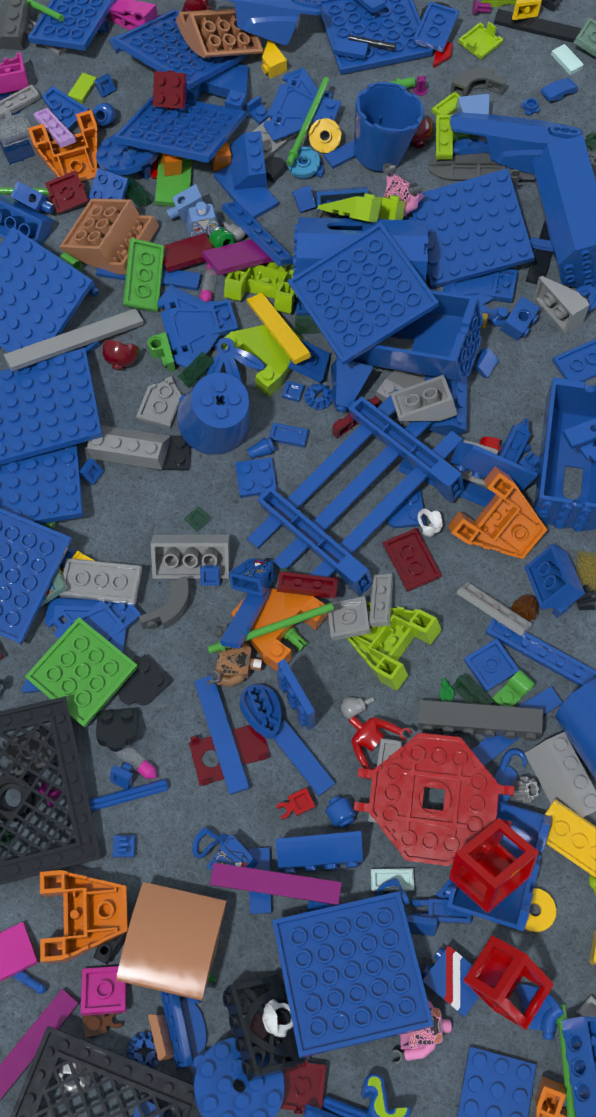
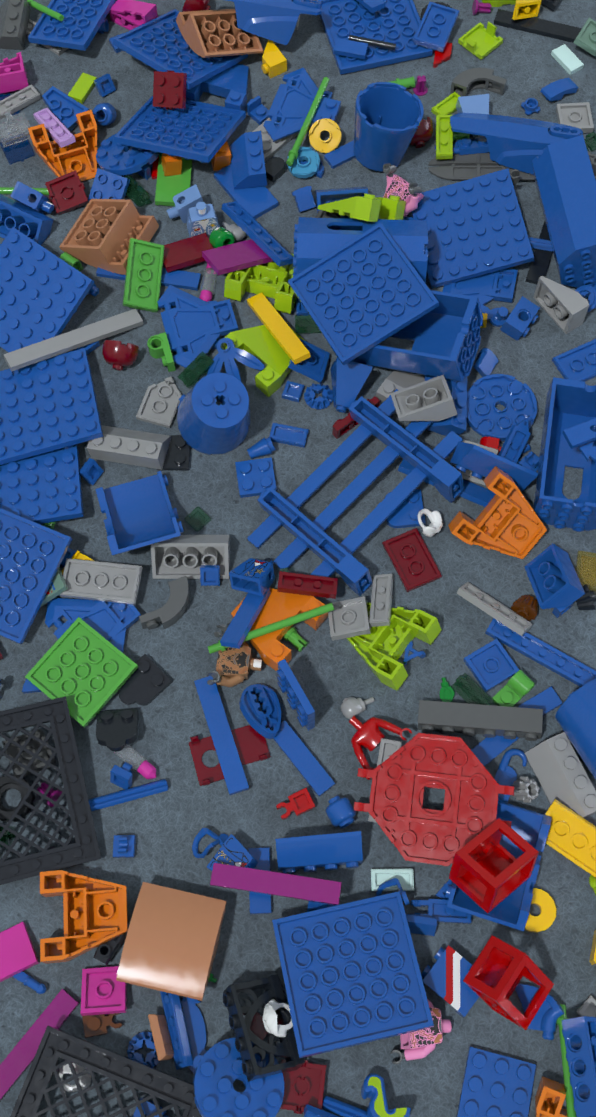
none -> blue panel [95,471,184,556]
none -> blue piece [403,640,426,666]
none -> blue plate [467,374,537,441]
none -> light grey plate [556,102,594,133]

